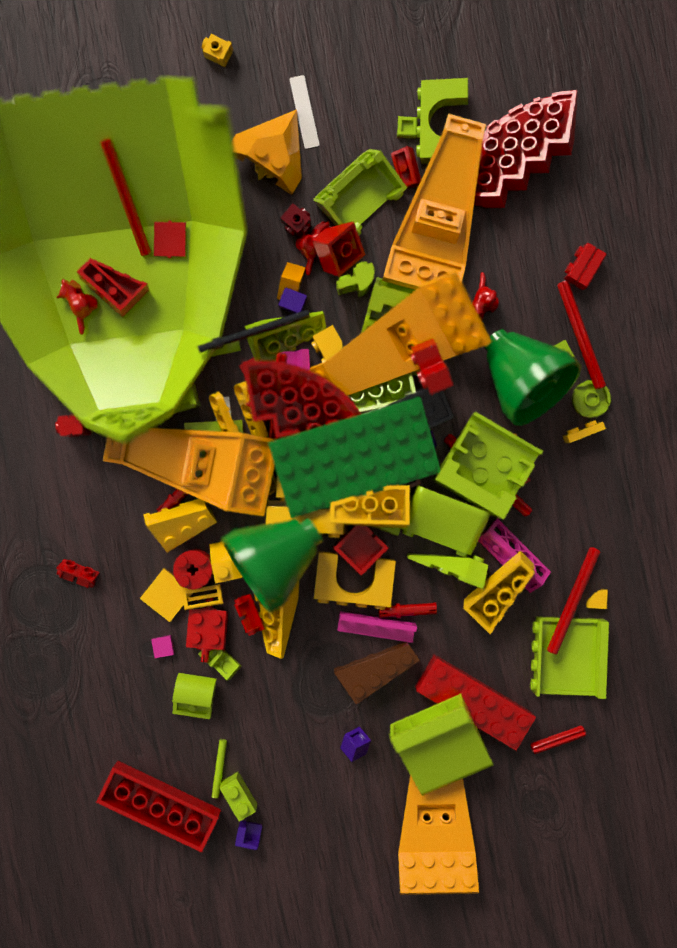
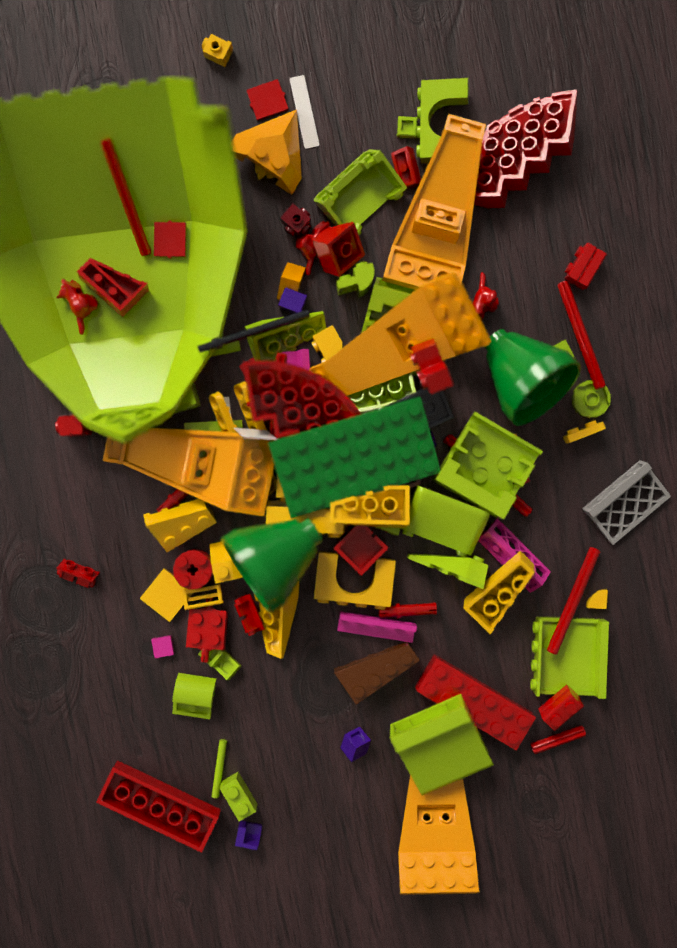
none -> white sticker [234,428,277,440]
none -> red piece [246,79,288,121]
none -> red brick [538,684,584,731]
none -> light grey fence [582,460,671,545]

